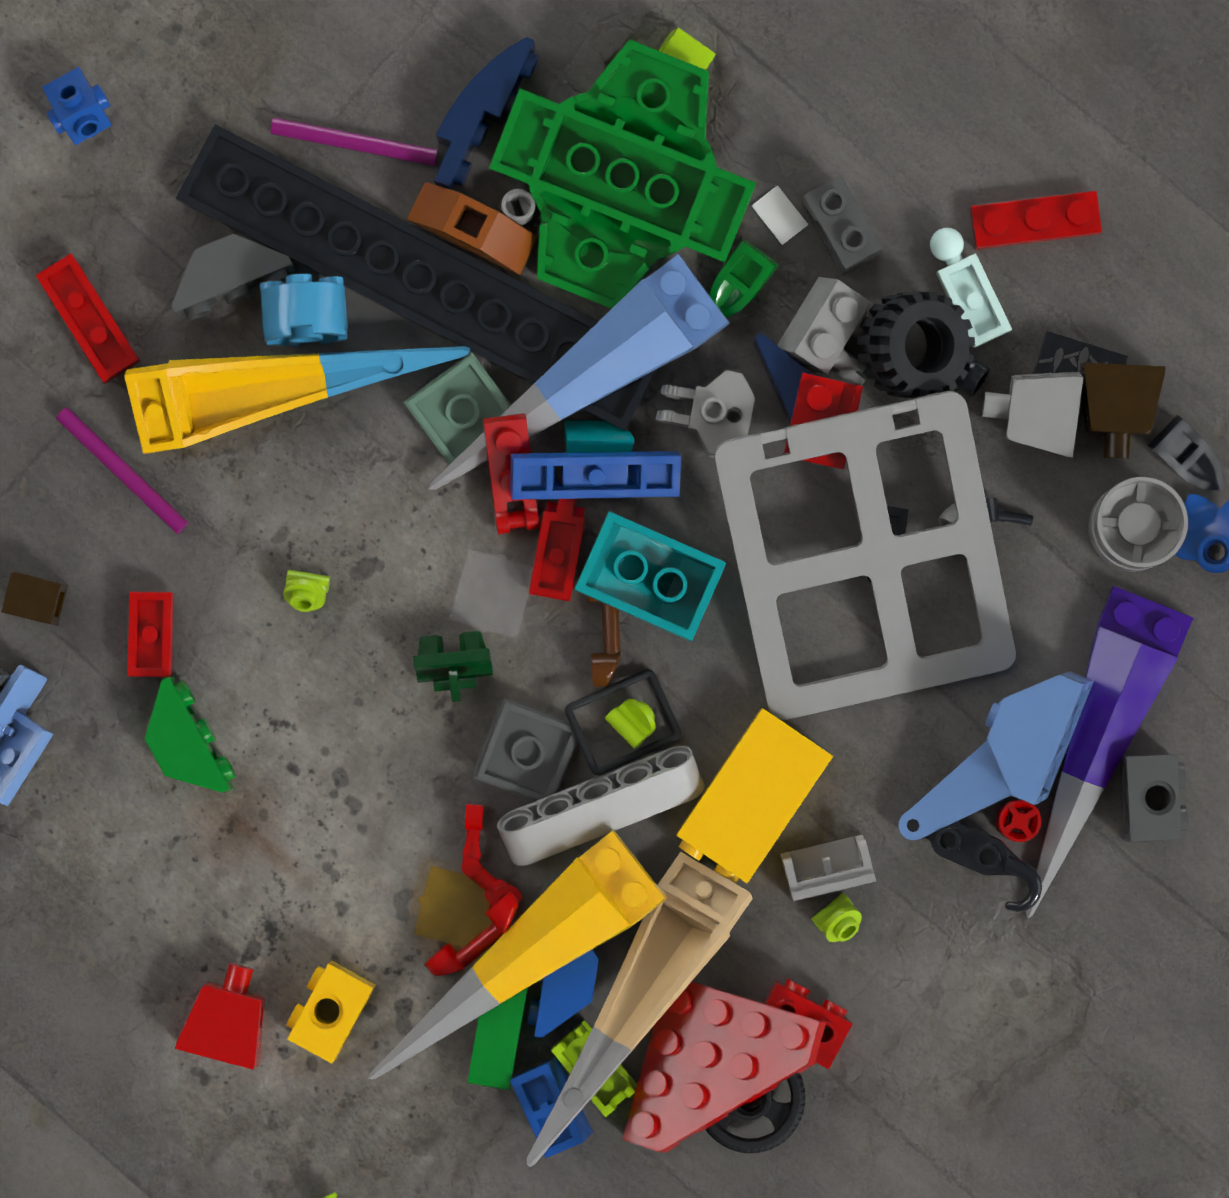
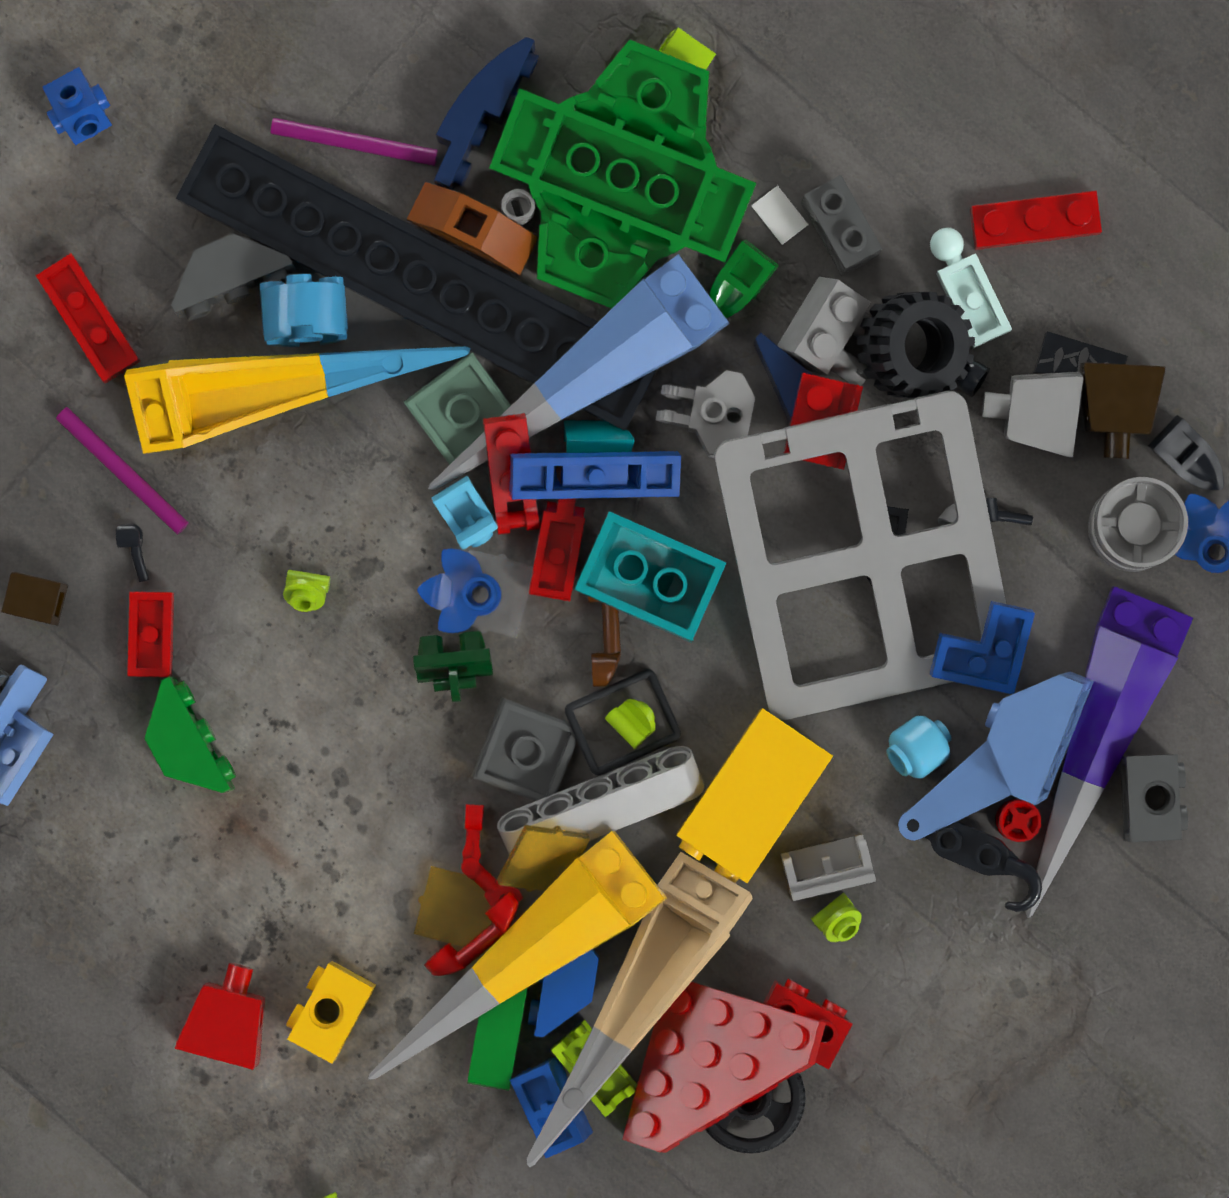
none -> black hand [116,524,149,582]
none -> blue plate [417,548,502,633]
none -> medium azure bracket [431,476,498,550]
none -> clear yellow piece [497,825,590,892]
none -> medium azure head [886,716,951,779]
none -> blue plate [929,601,1035,694]

